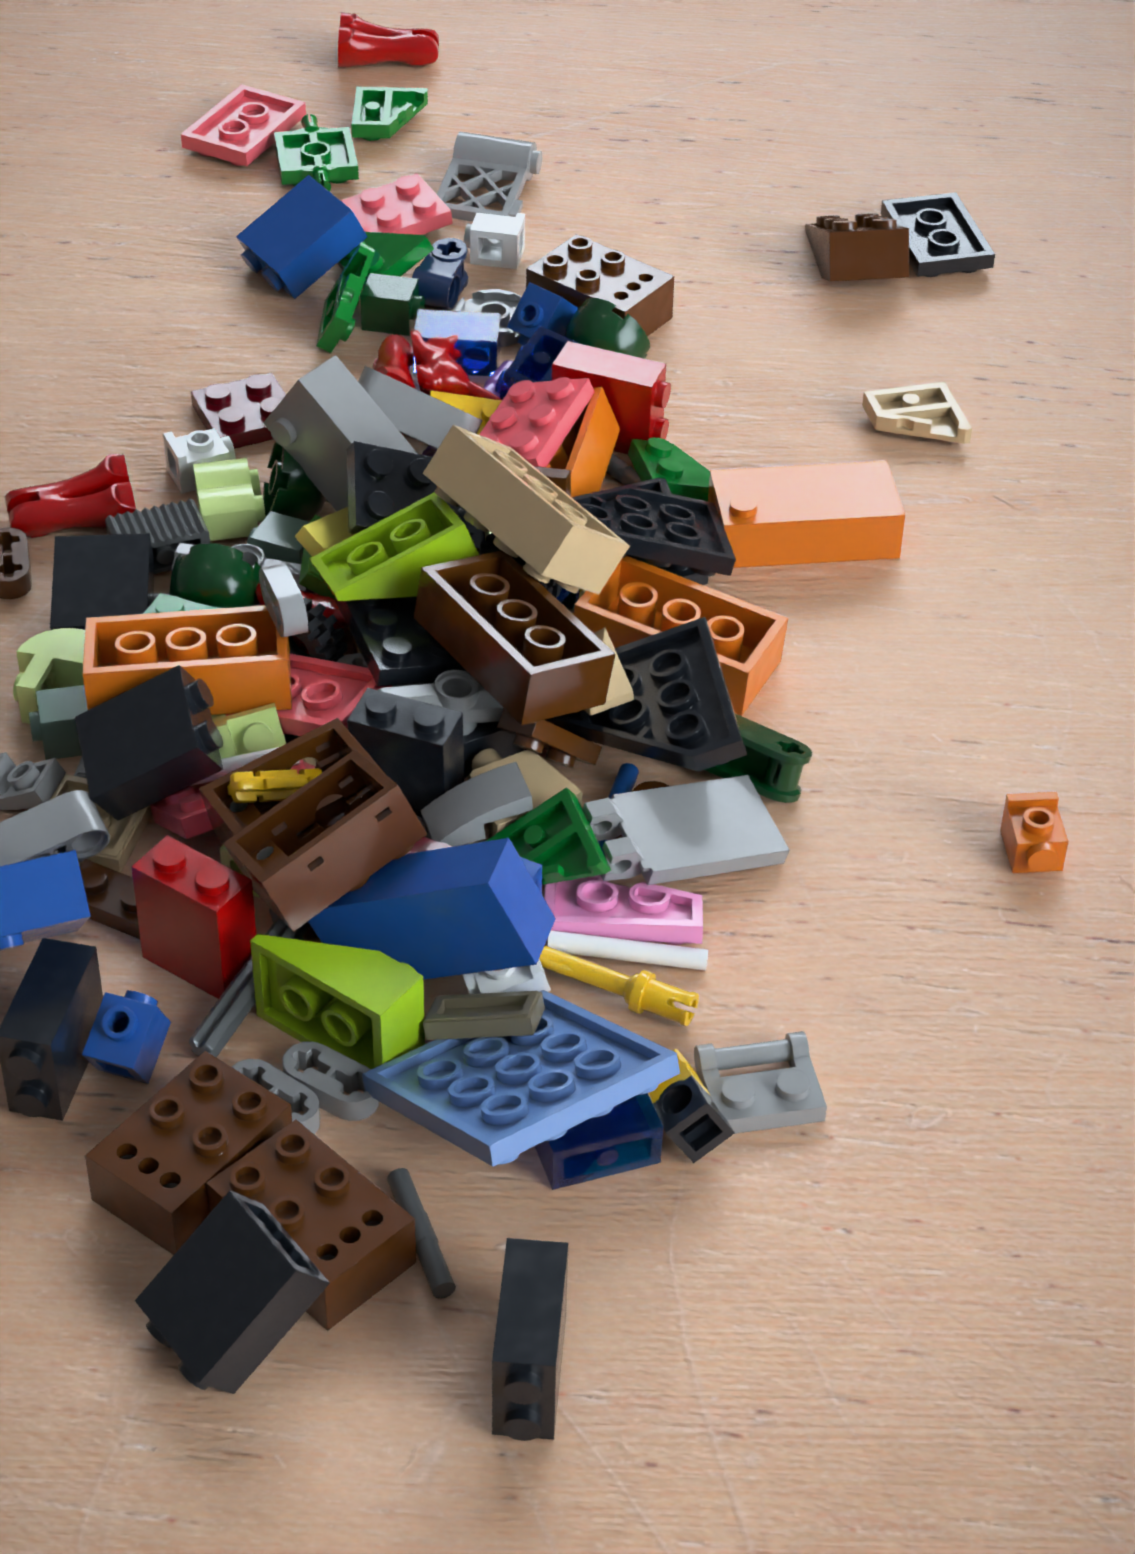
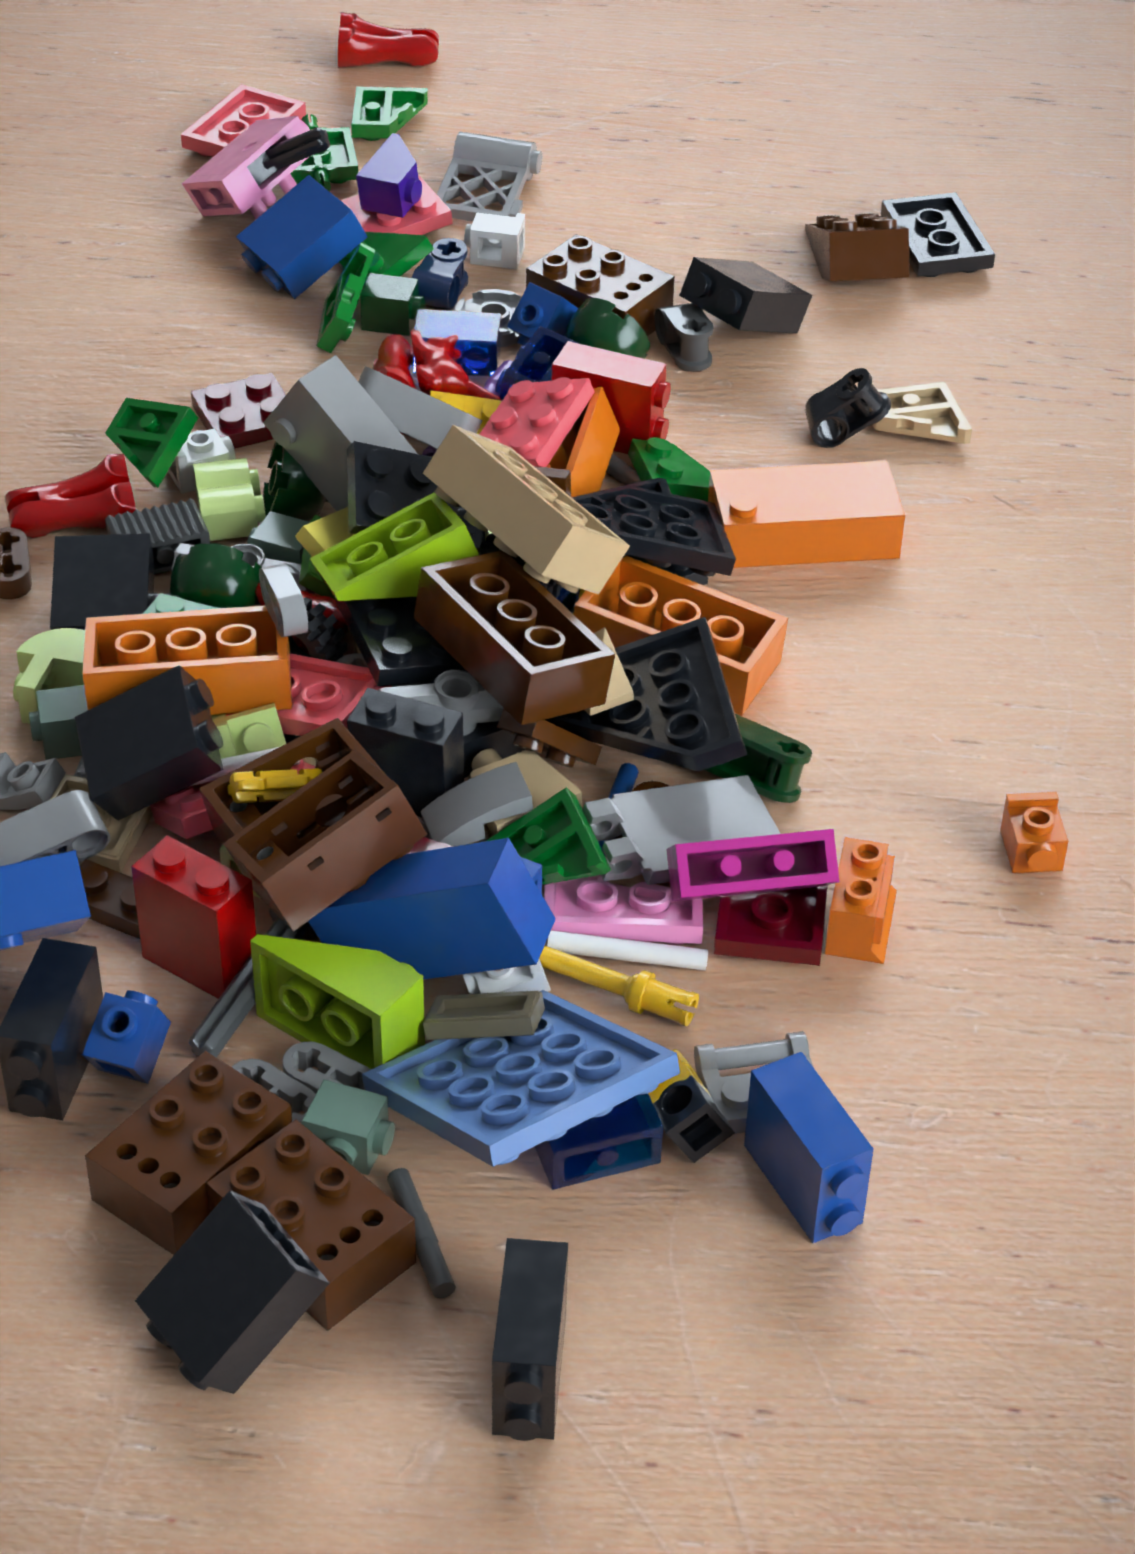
none -> green wing [105,398,199,488]
none -> bright pink piece [182,116,330,219]
none -> sand green brick [302,1079,395,1175]
none -> dark purple slope [356,133,422,218]
none -> dark grey piece [654,303,714,372]
none -> dark pink brick [666,829,840,901]
none -> black brick [679,257,813,333]
none -> dark red plate [714,886,828,966]
none -> blue brick [744,1052,874,1243]
none -> black piece [805,368,891,448]
none -> orange window [825,837,897,964]

